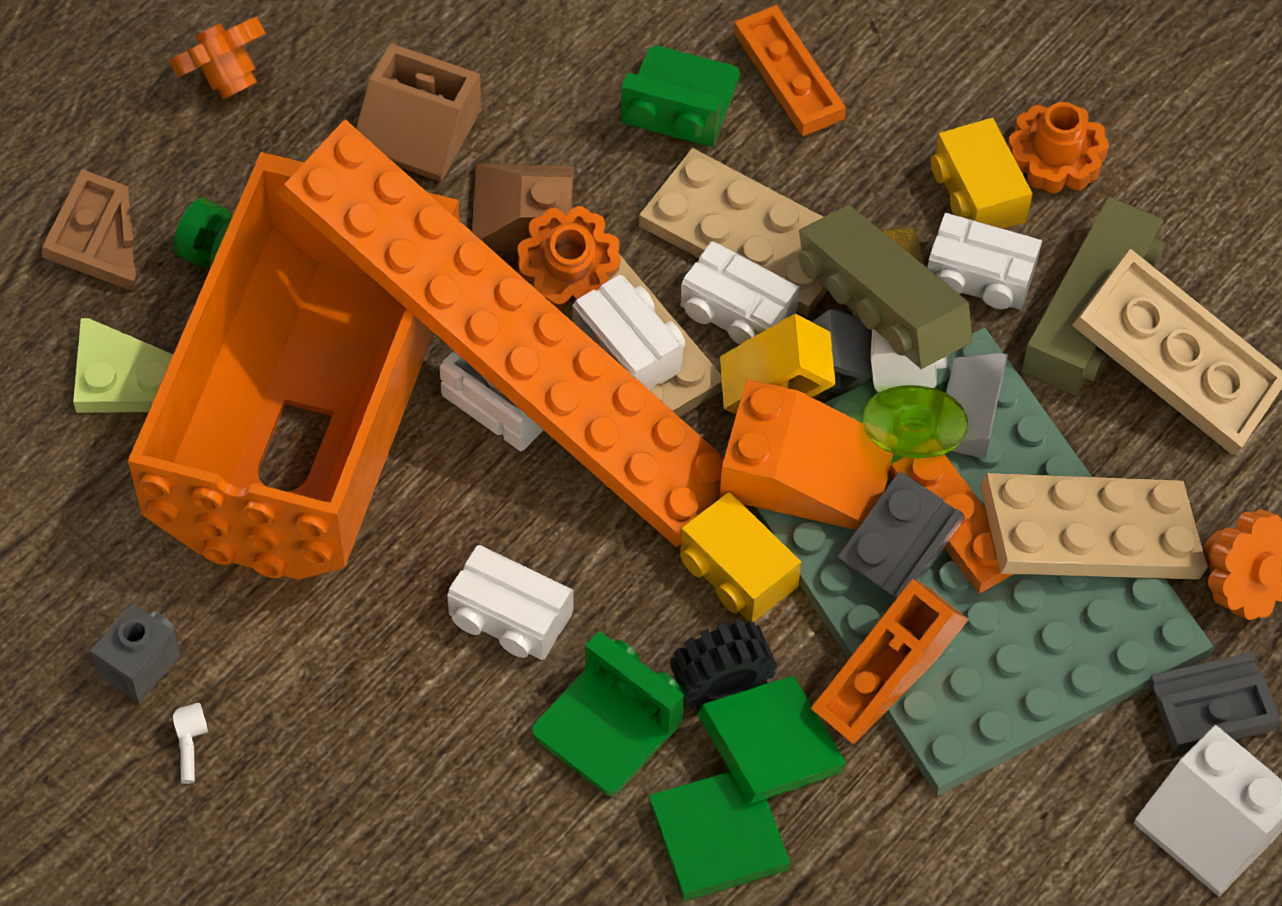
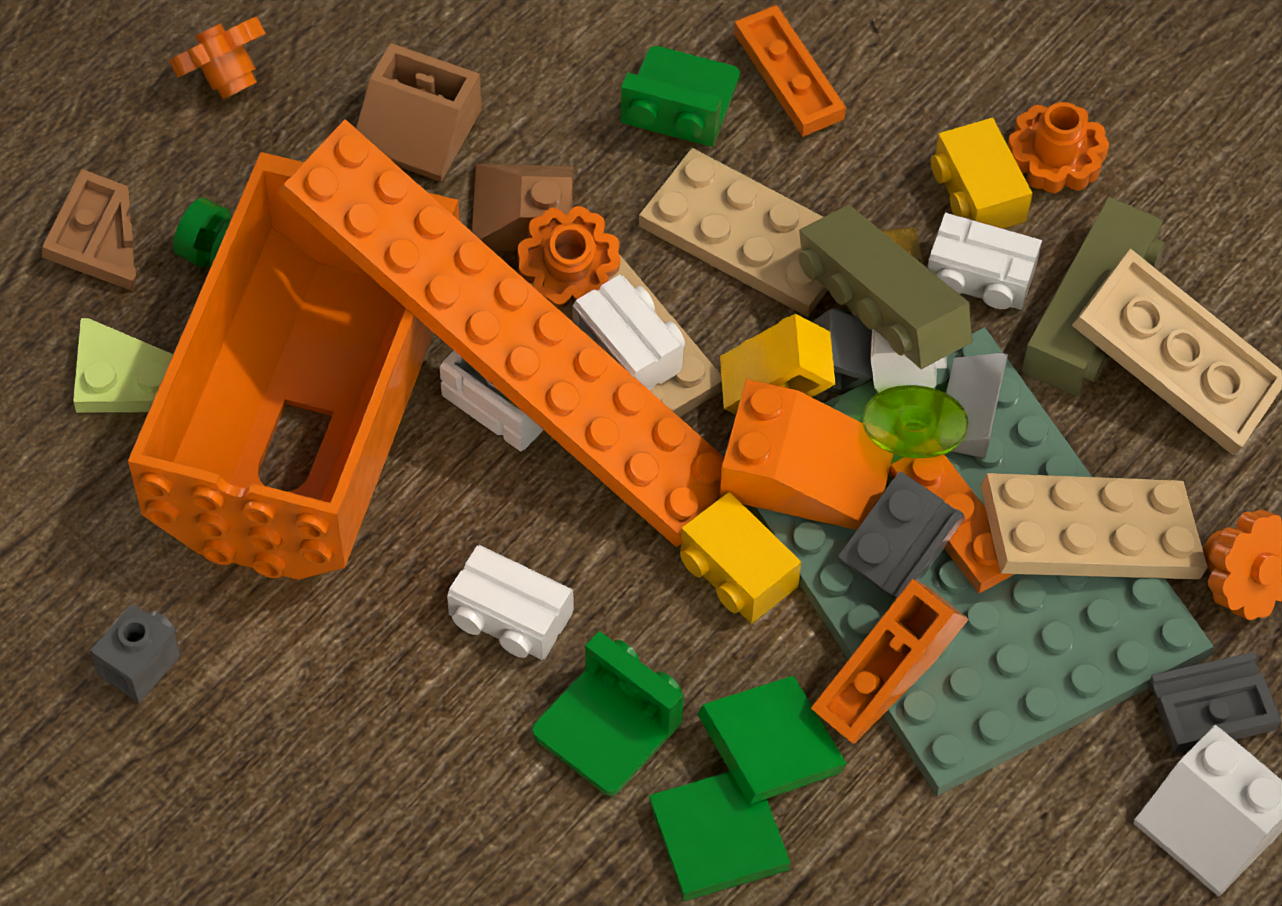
white hand [173,703,208,784] -> none
black tyre [670,620,777,711] -> none
white brick [681,241,800,345] -> none

